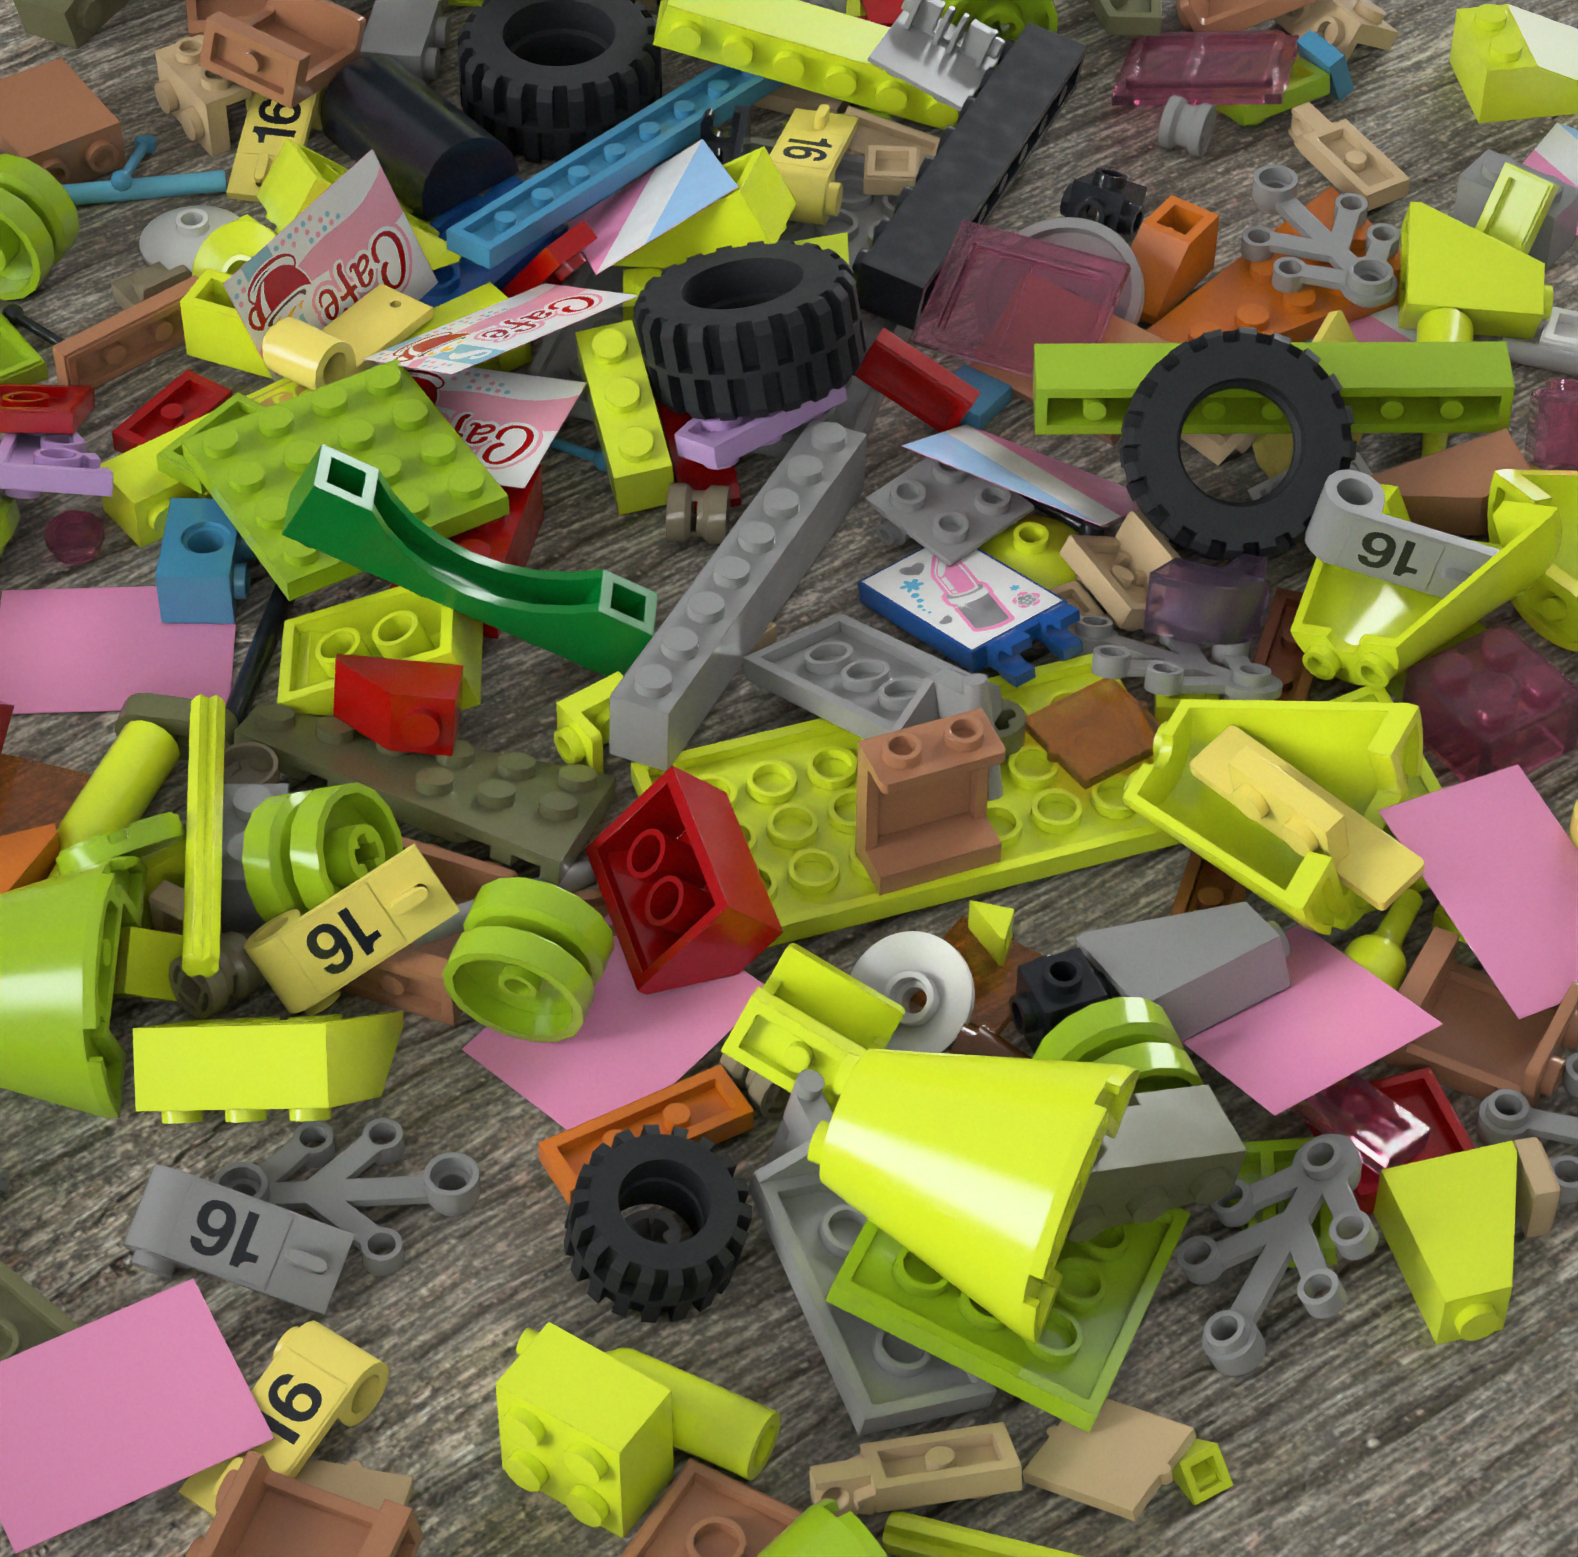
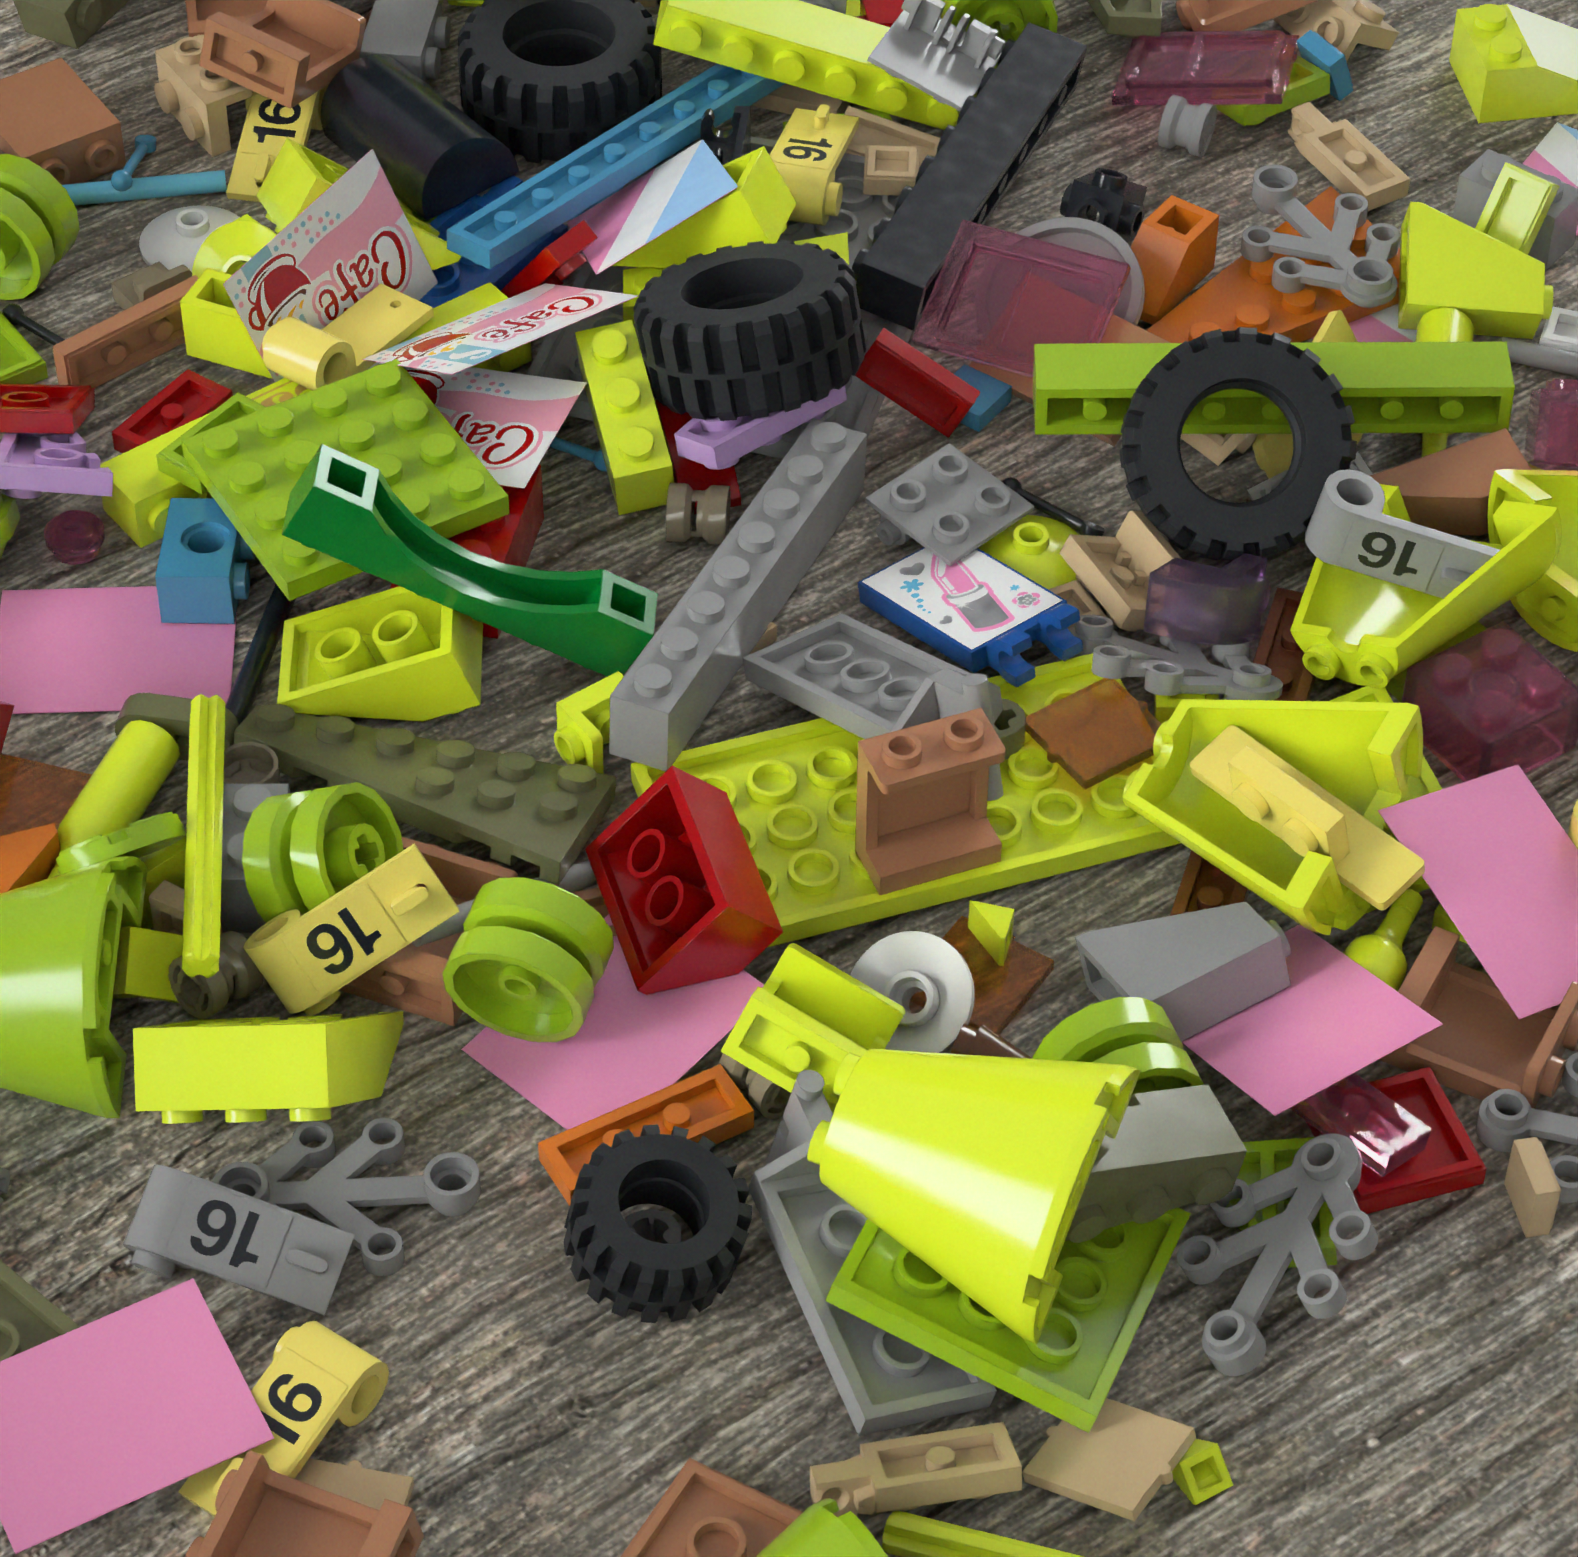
red slope [333,654,463,756] -> none
neon yellow brick [495,1322,674,1538] -> none
neon yellow piece [516,1327,781,1481] -> none
sticker [902,424,1141,526] -> none
black brick [1009,947,1112,1054] -> none
neon yellow slope [1373,1140,1517,1345] -> none

